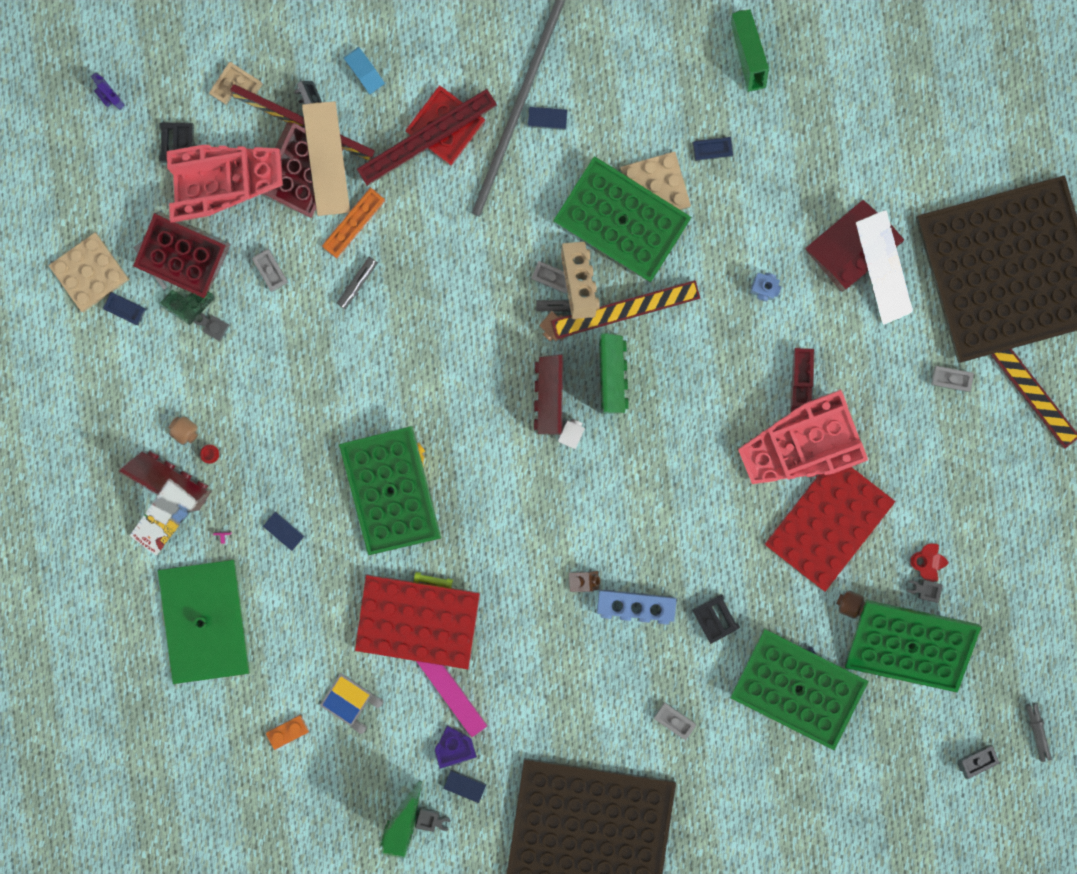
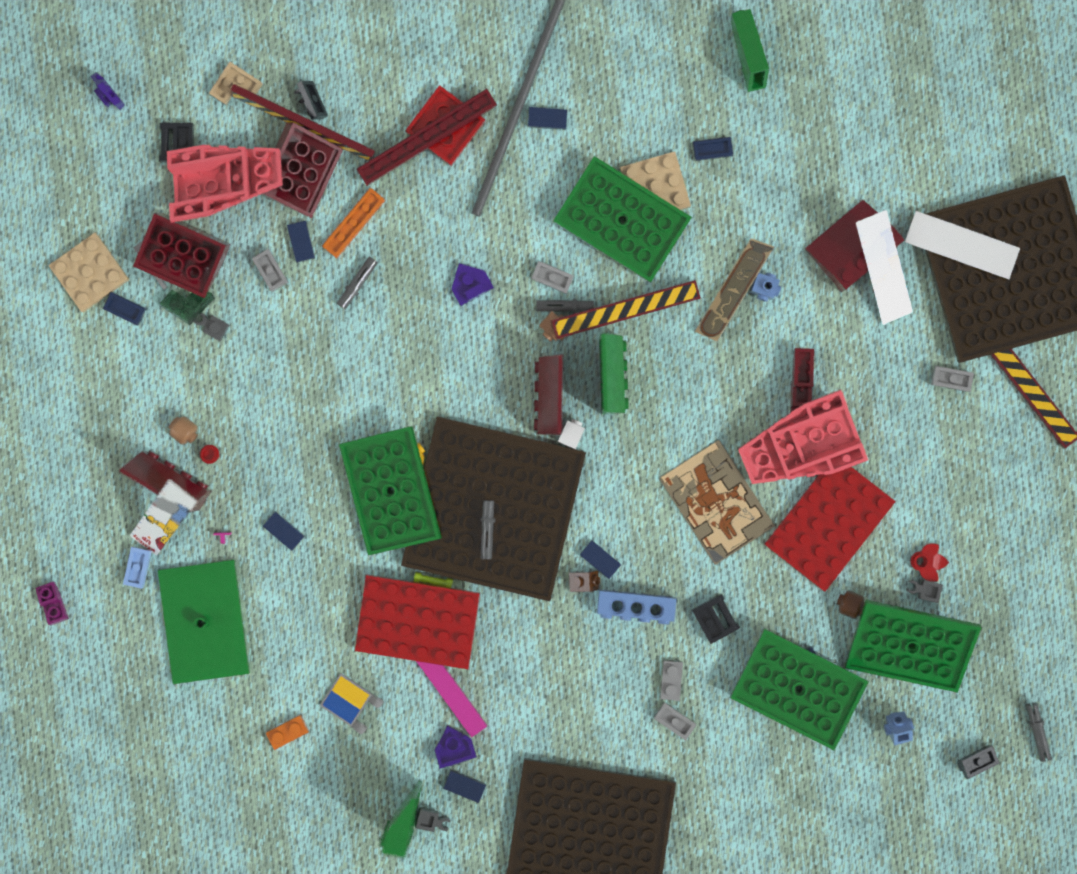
tan sticker [302,101,350,216] -> none
dark azure slope [343,47,385,94] -> none
tan brick [561,242,600,319] -> none
none -> magenta slope [35,581,69,626]
none -> light blue plate [123,546,152,589]
none -> dark blue tile [287,221,315,263]
none -> dark brown plate [401,417,586,601]
none -> dark purple plate [451,263,494,306]
none -> dark grey pin [480,500,496,559]
none -> dark blue tile [580,540,621,579]
none -> sticker [659,440,775,565]
none -> light grey plate [660,660,683,701]
none -> sticker [695,238,774,341]
none -> medium blue brick [884,711,914,745]
none -> white sticker [905,211,1020,279]

